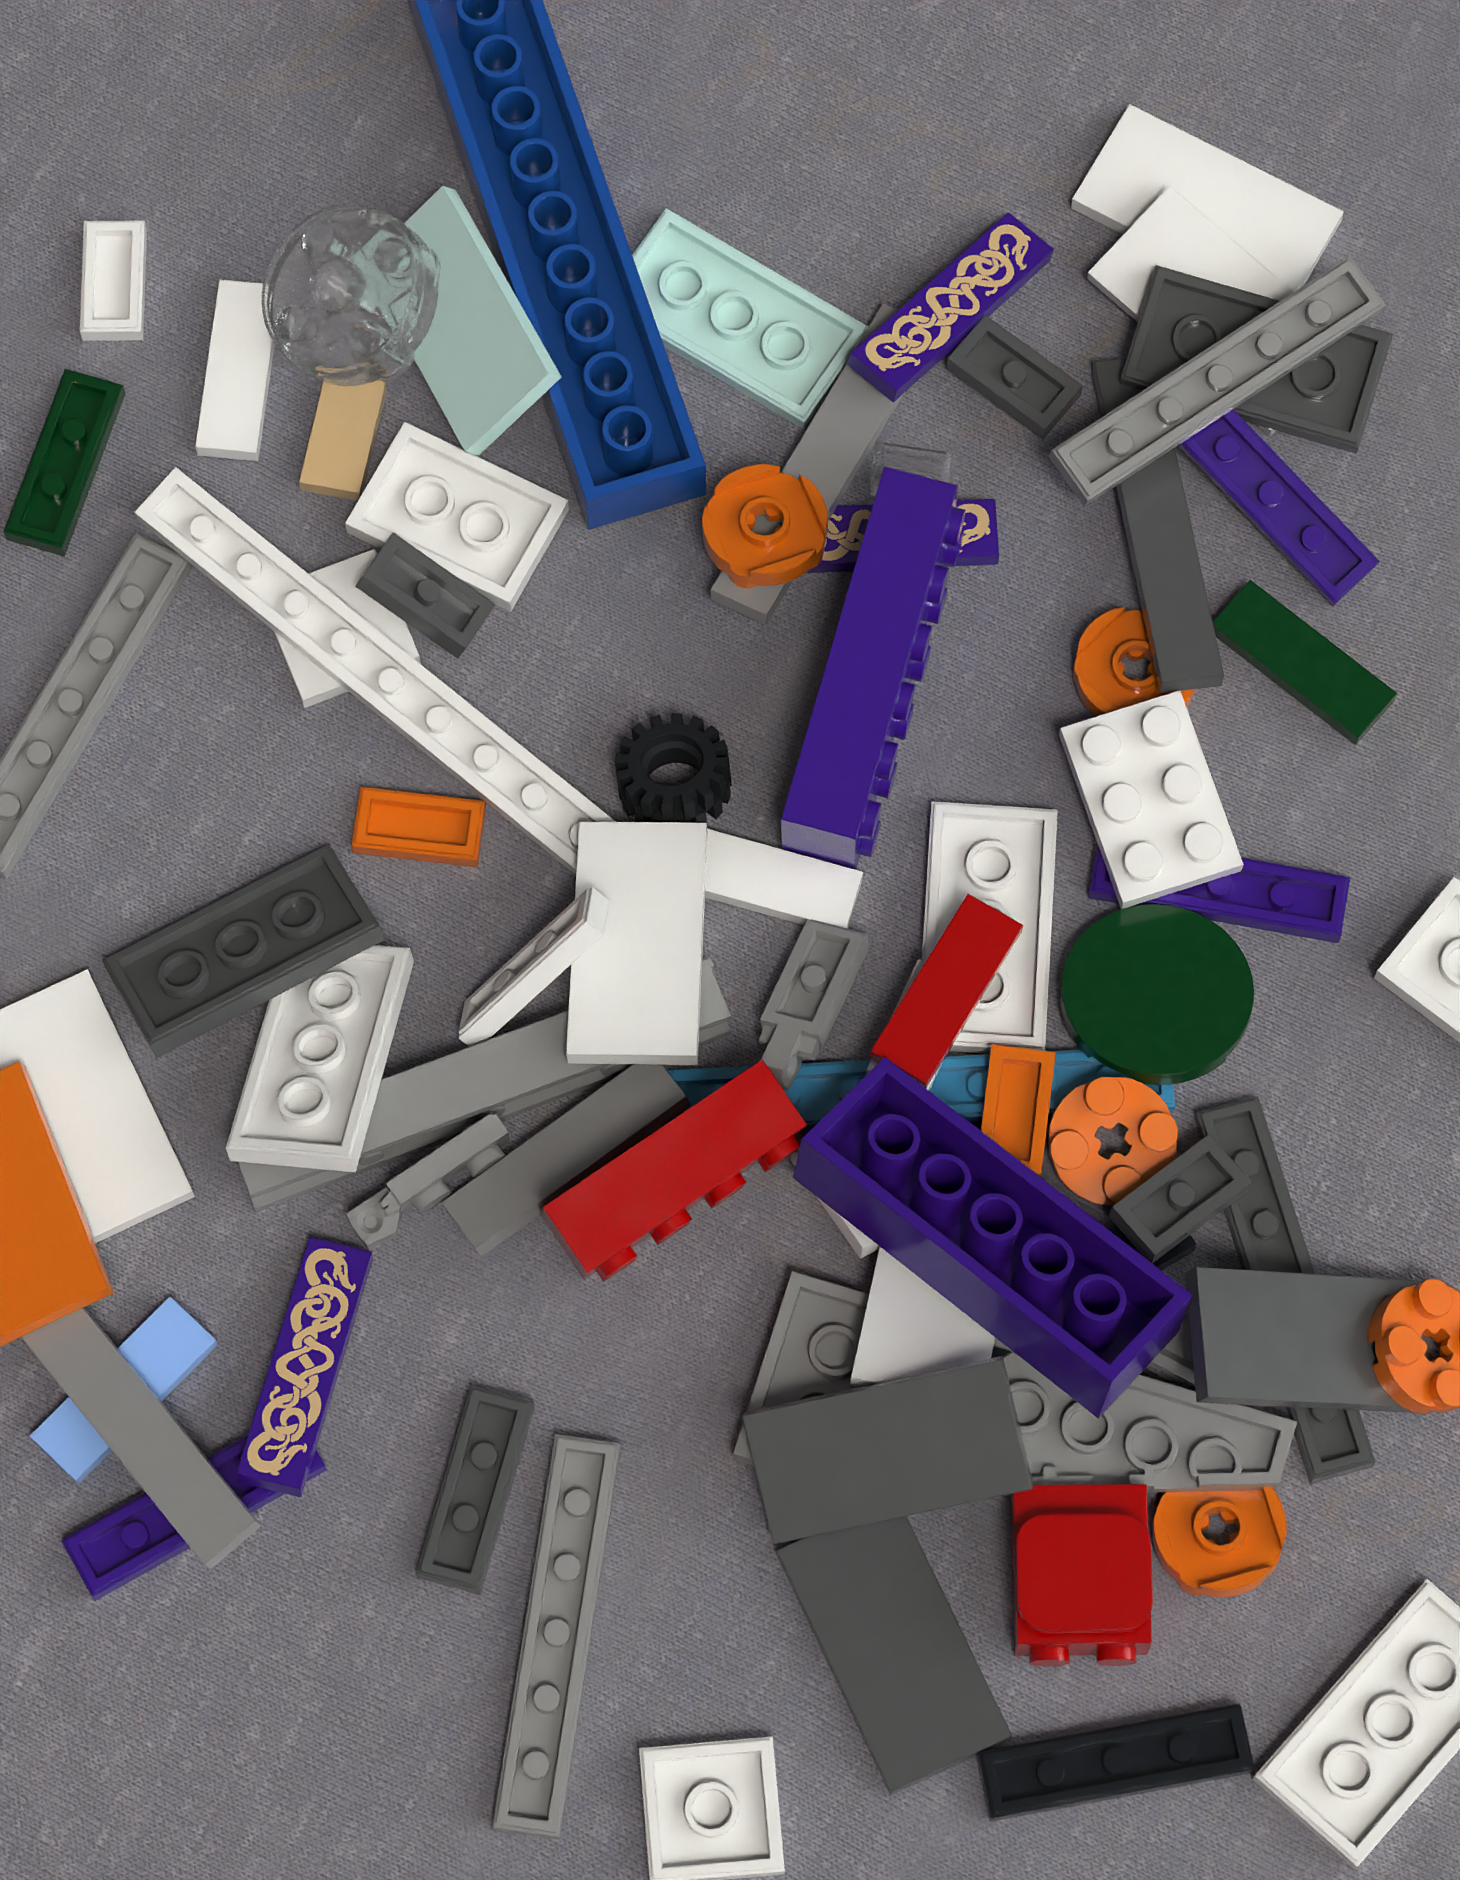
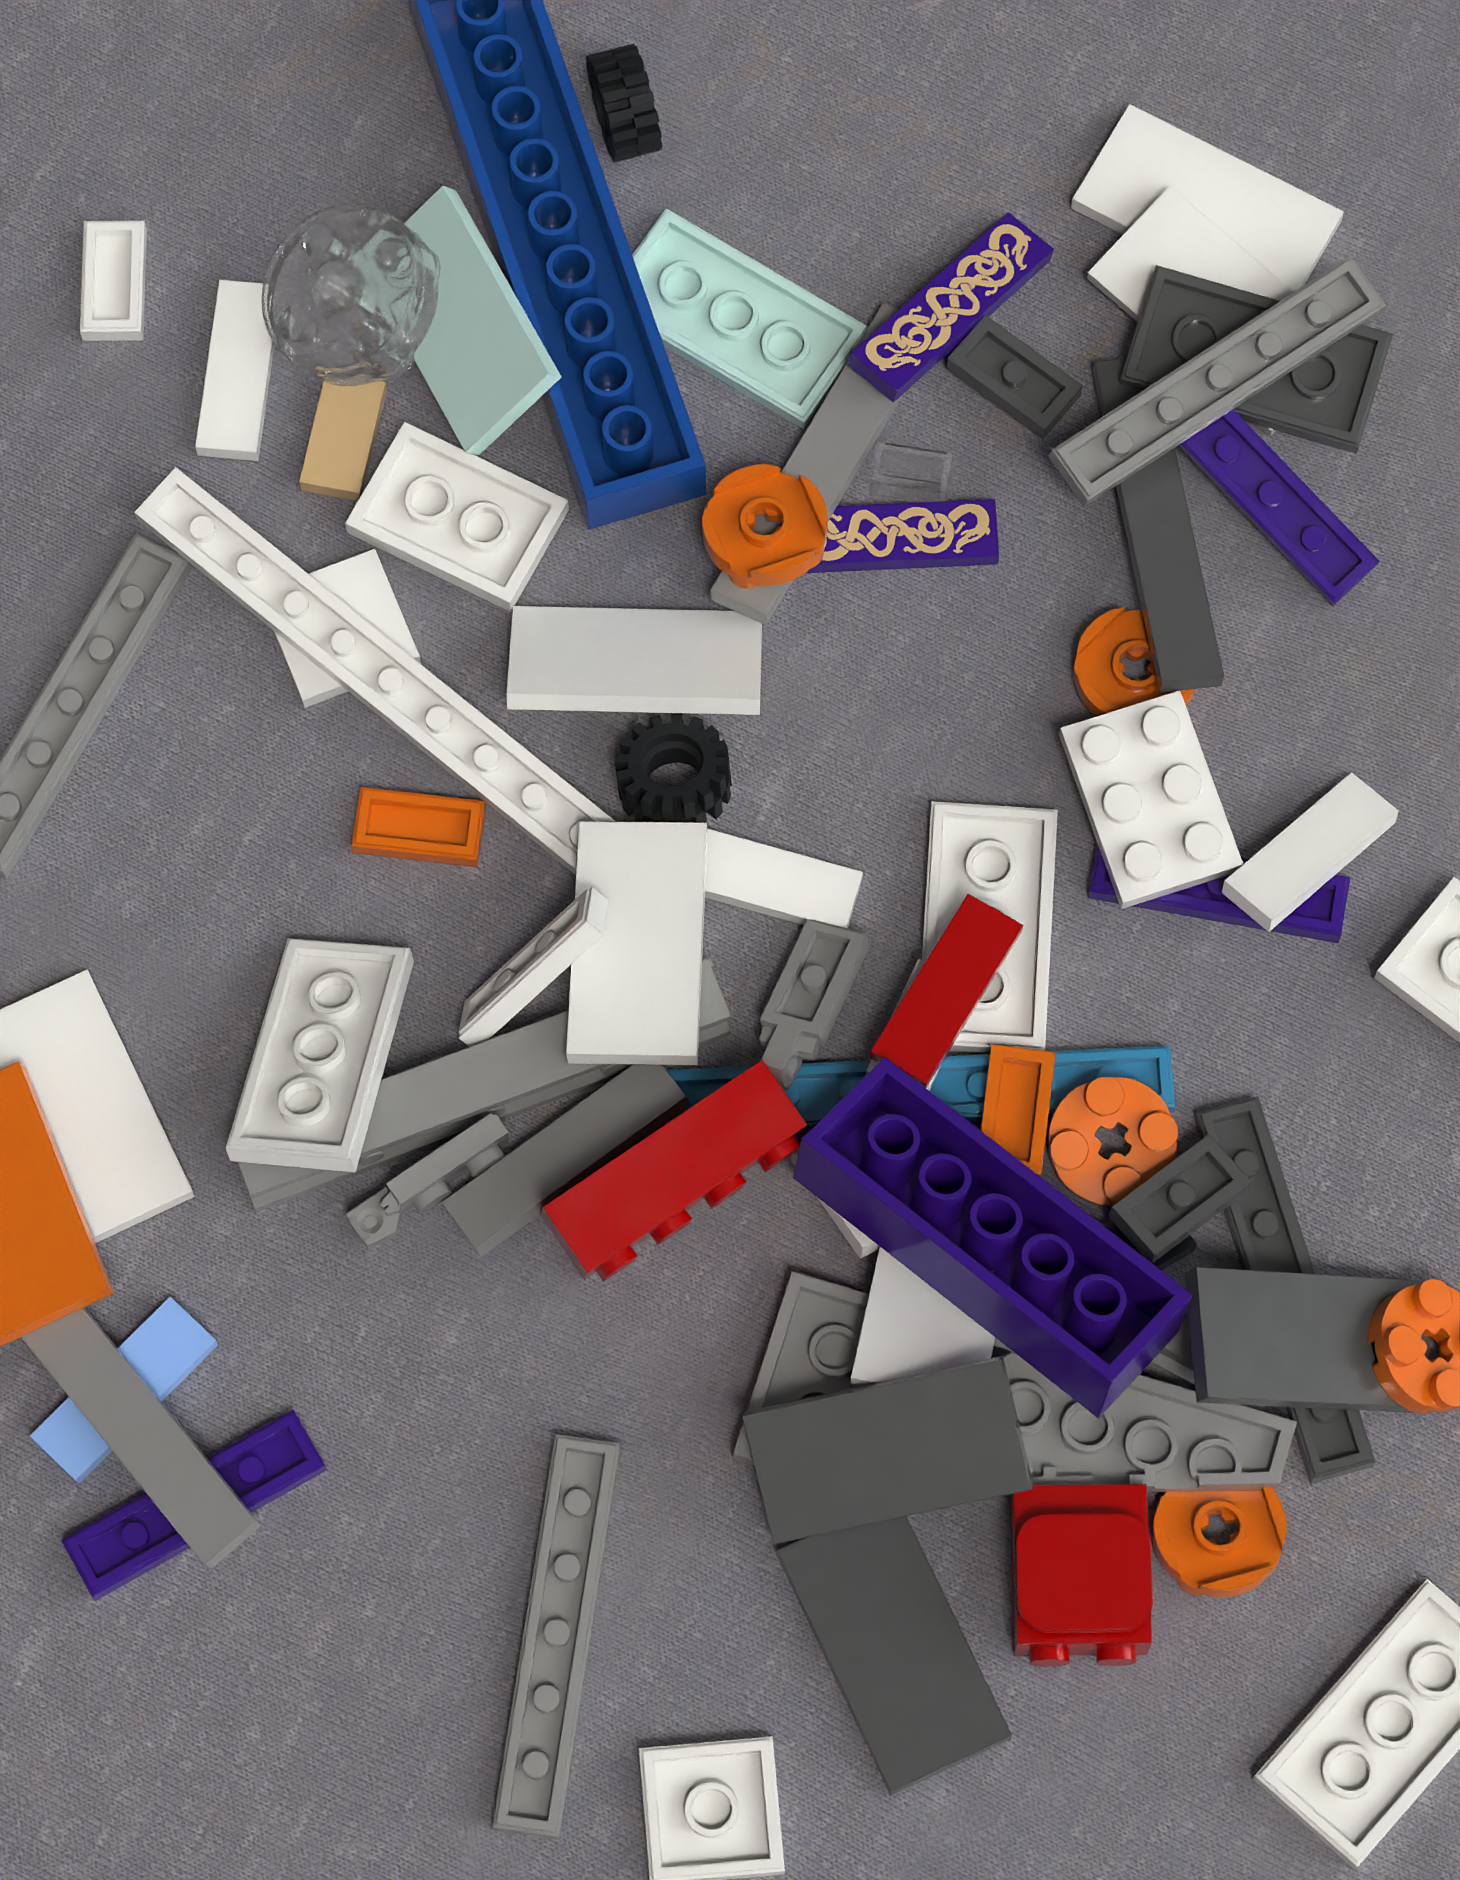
dark green tile [3,369,125,557] -> none
dark grey tile [102,844,385,1058] -> none
tile [236,1237,373,1497] -> none
dark grey plate [355,532,495,659] -> none
dark grey tile [416,1386,535,1595] -> none
dark purple brick [781,466,966,870] -> none
black tile [977,1703,1255,1822] -> none
dark green tile [1060,904,1254,1085] -> none
dark green tile [1213,580,1397,745] -> none
none -> white tile [506,606,762,715]
none -> black tyre [586,43,662,162]
none -> white tile [1222,772,1399,932]

